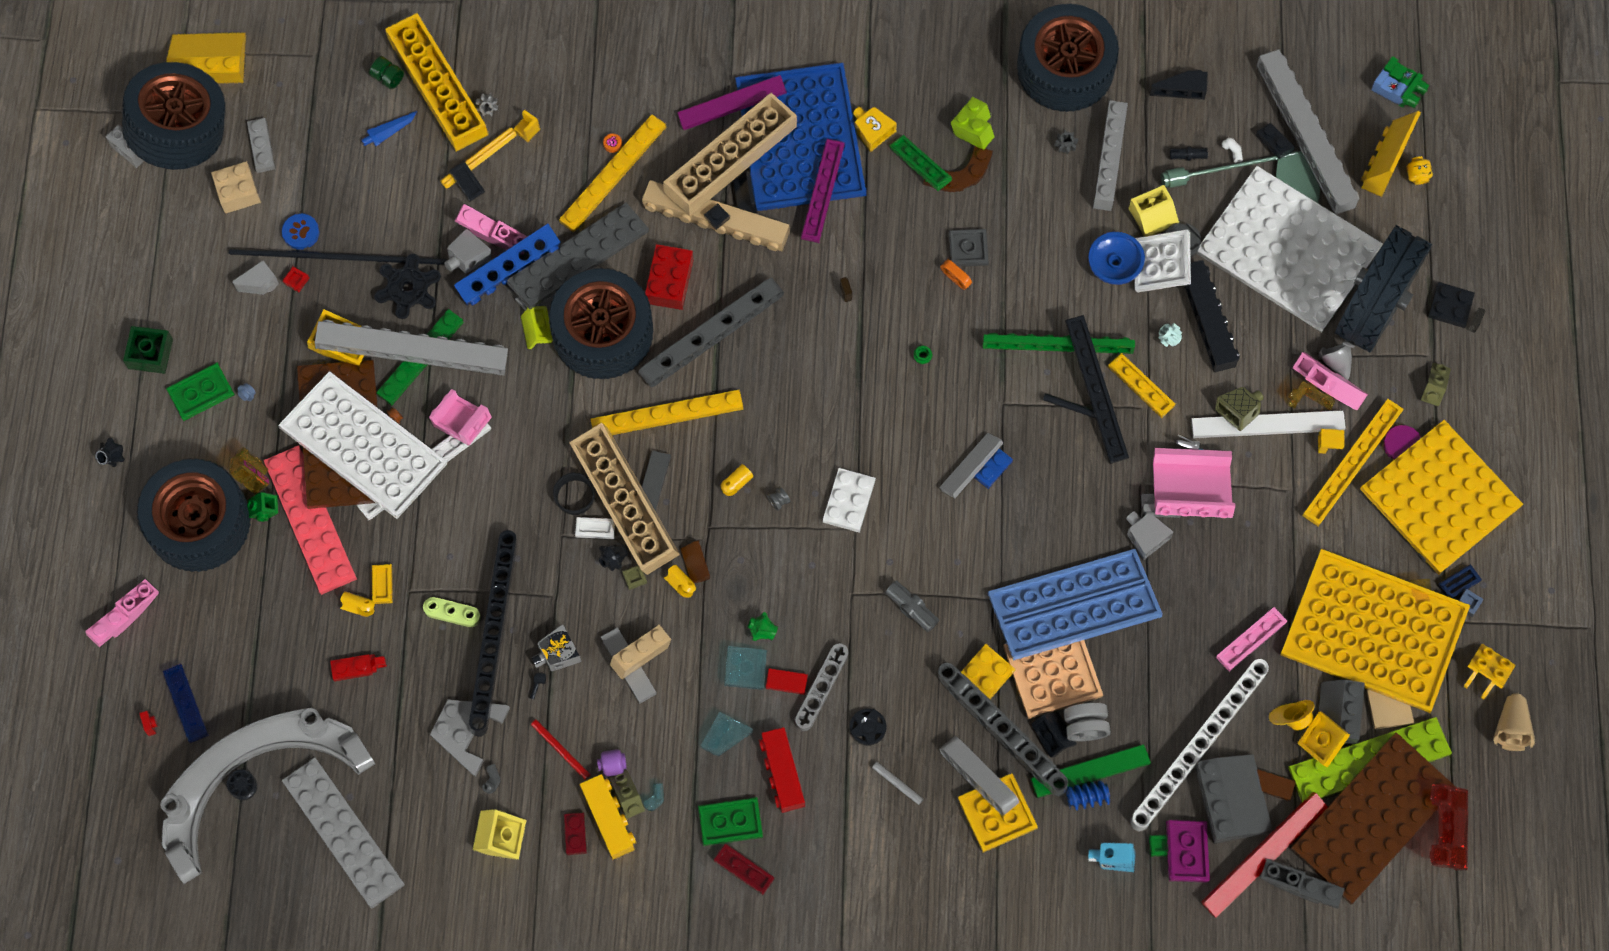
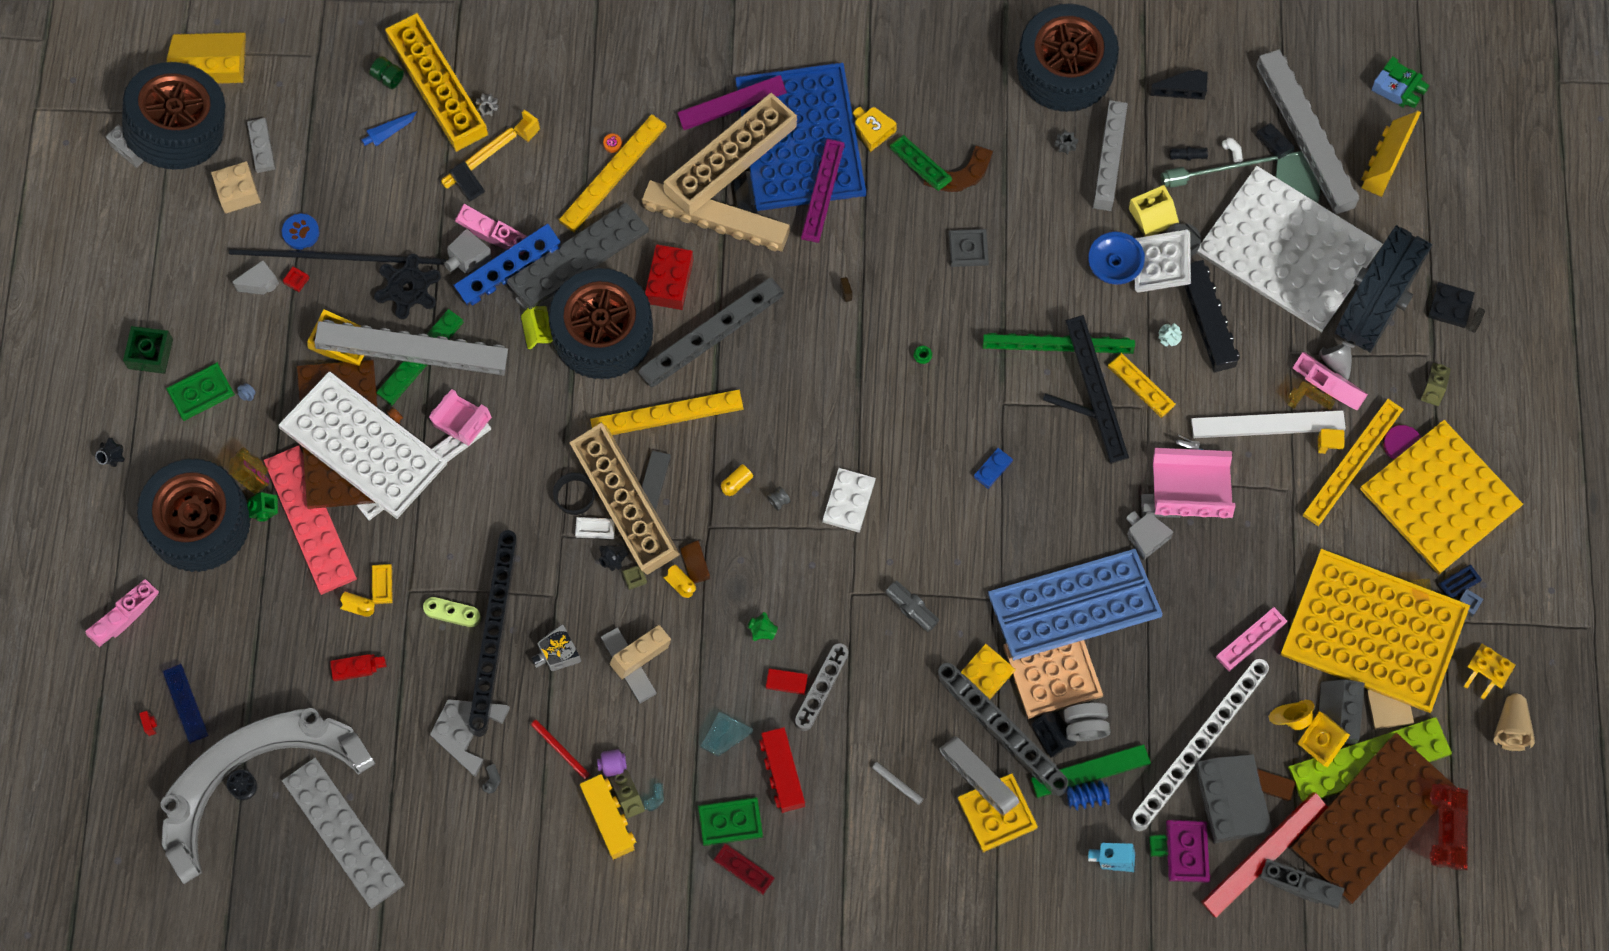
light yellow slope [473,810,526,859] -> none
black hand [530,673,546,700] -> none
dark red plate [564,813,587,855] -> none
black plate [704,203,730,230] -> none
clear light blue plate [724,646,767,690] -> none
black wheel [849,709,887,746] -> none
light grey tile [939,433,1003,498] -> none
orange beam [940,259,972,290] -> none
lime brick [951,97,994,150] -> none
olive torso [1215,387,1263,431] -> none
yellow head [1407,156,1433,185] -> none

